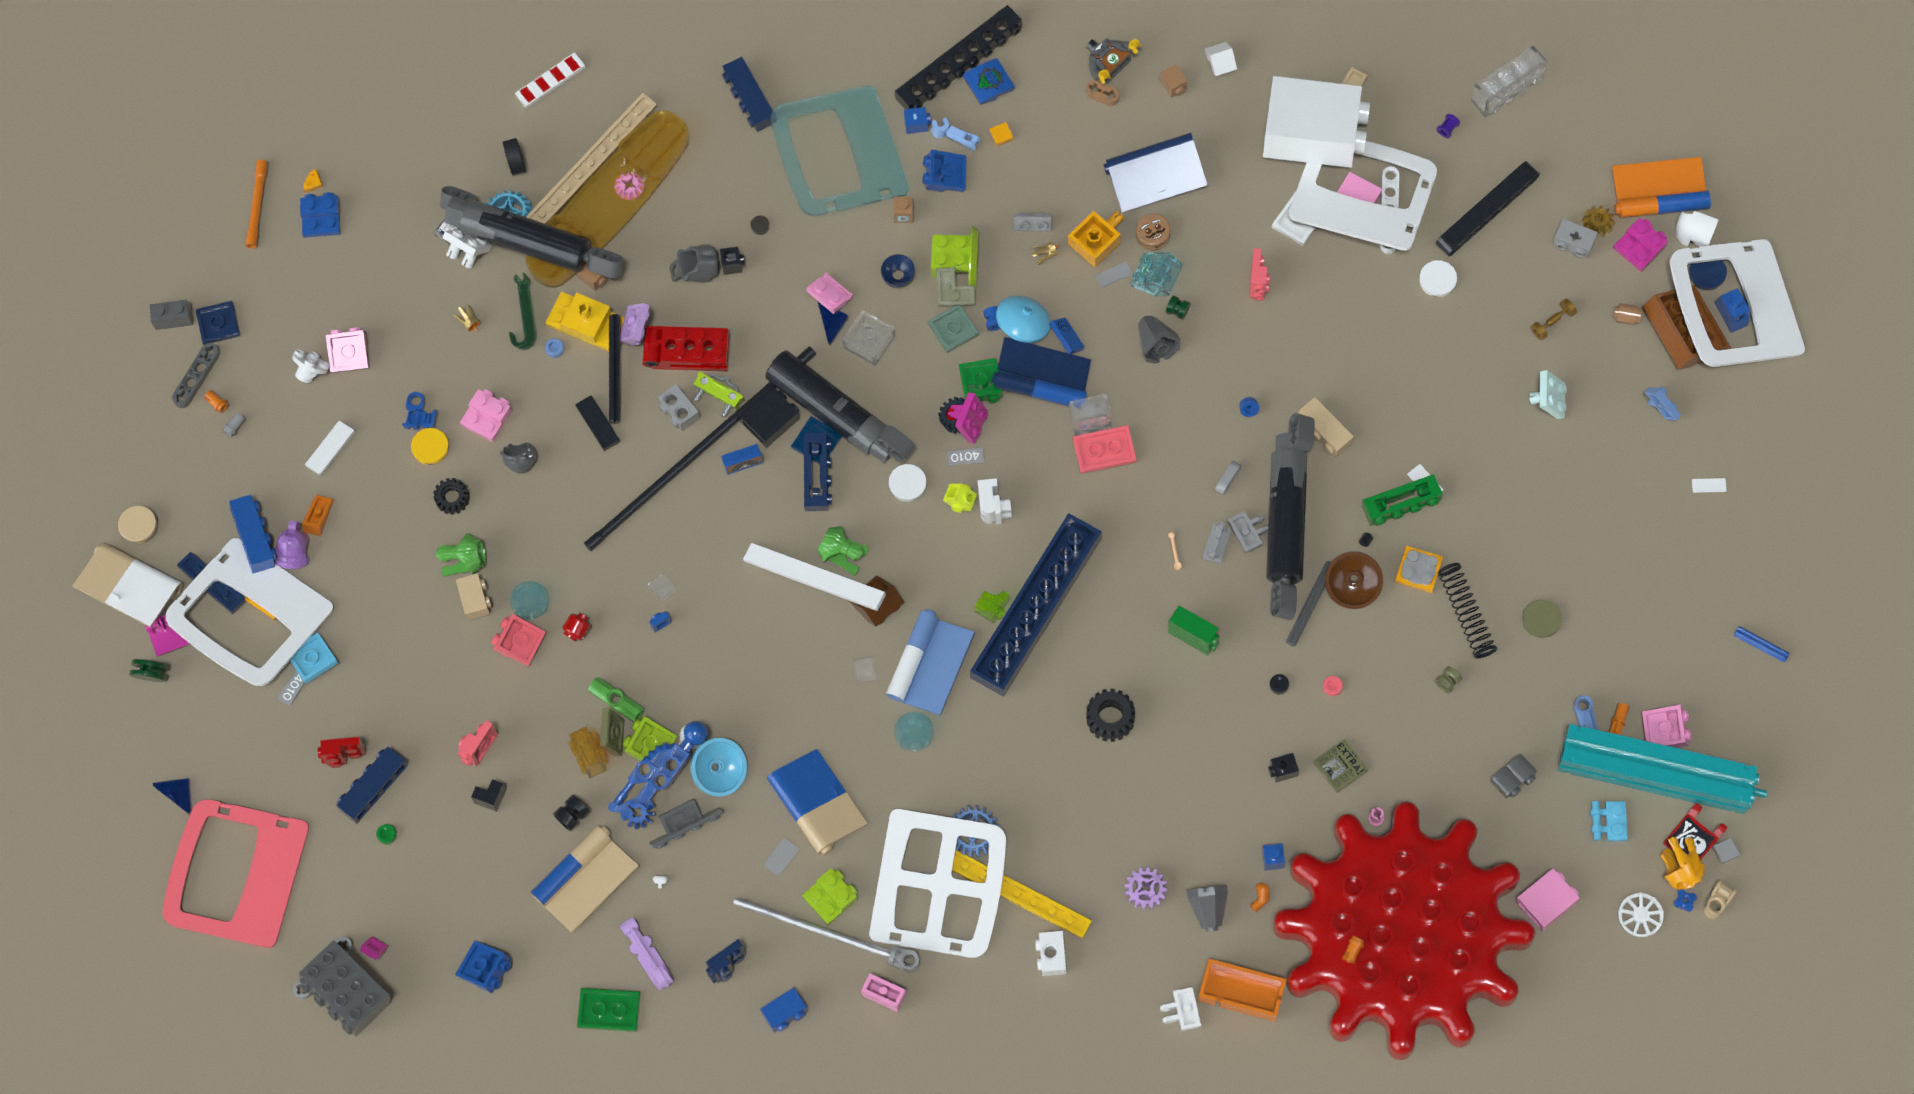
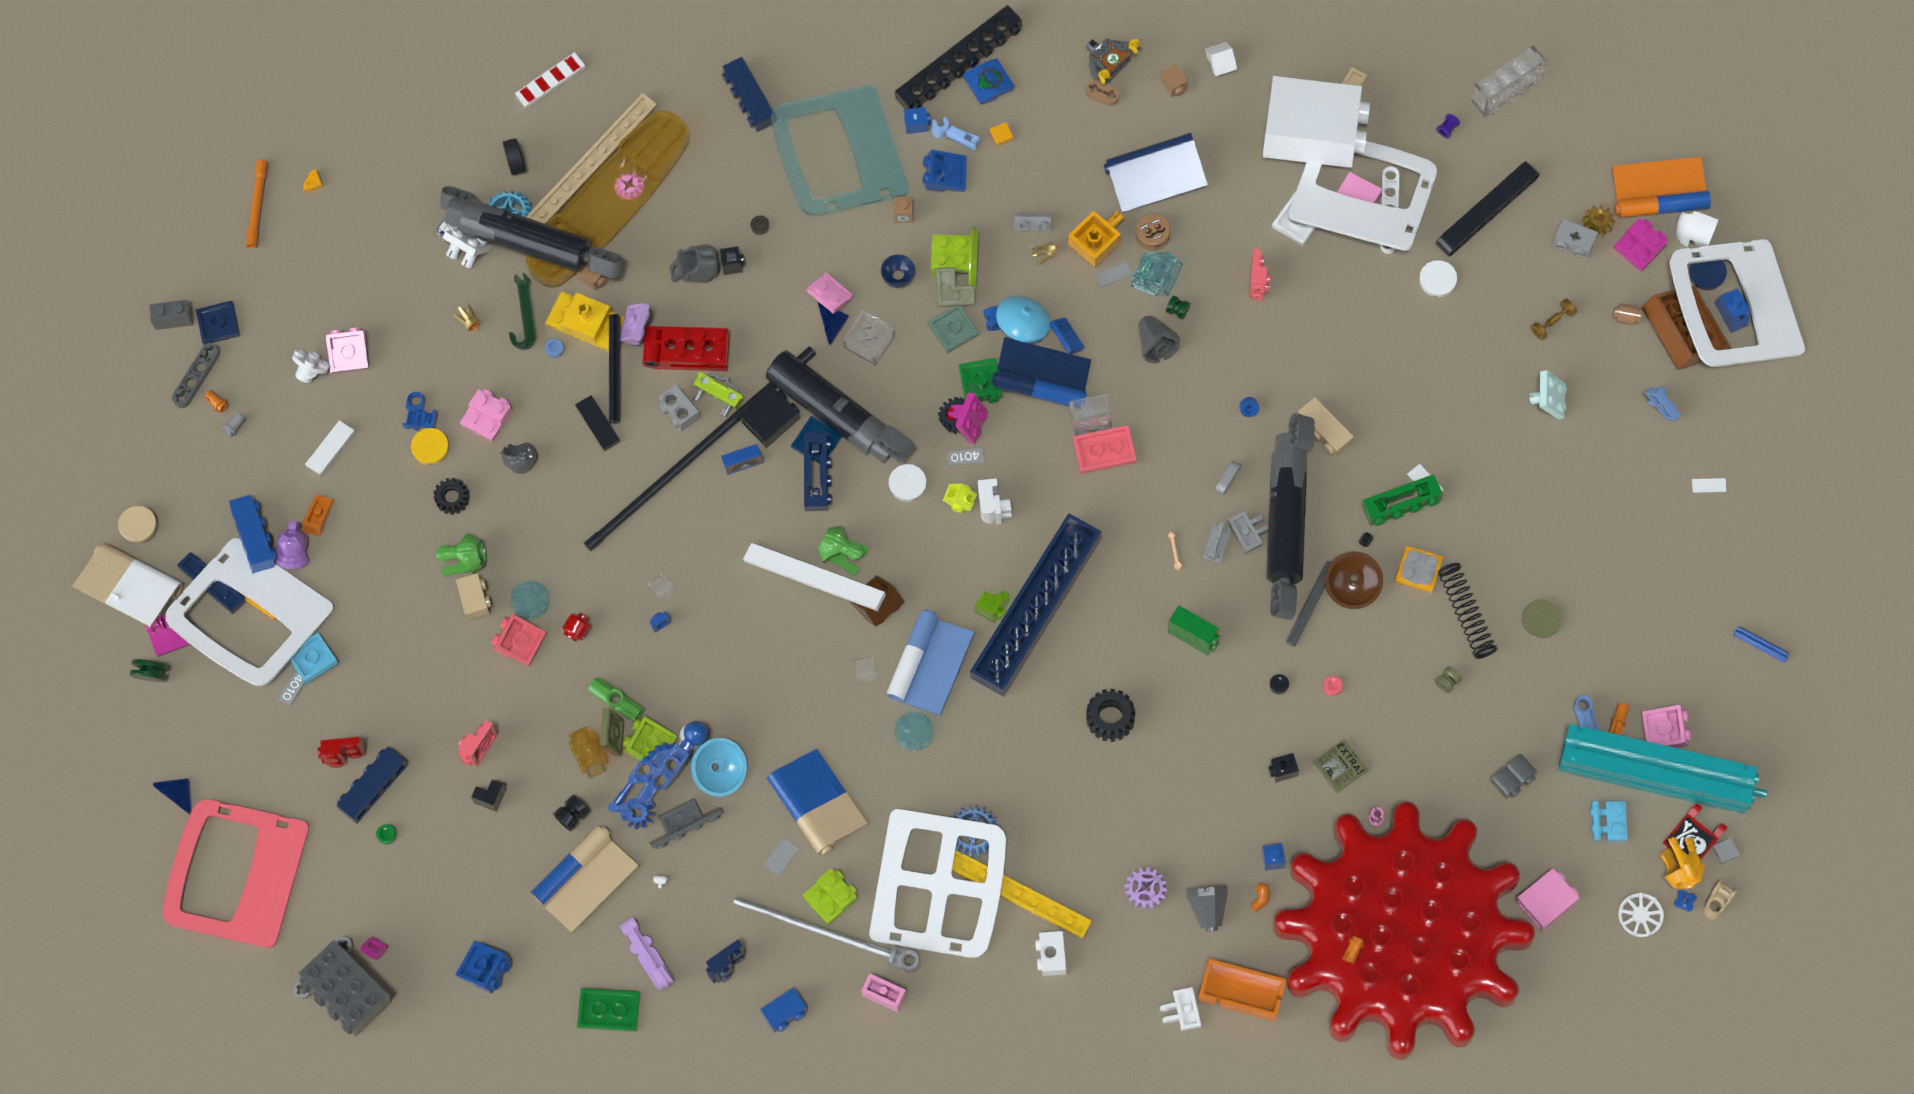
blue plate [300,192,340,238] -> none

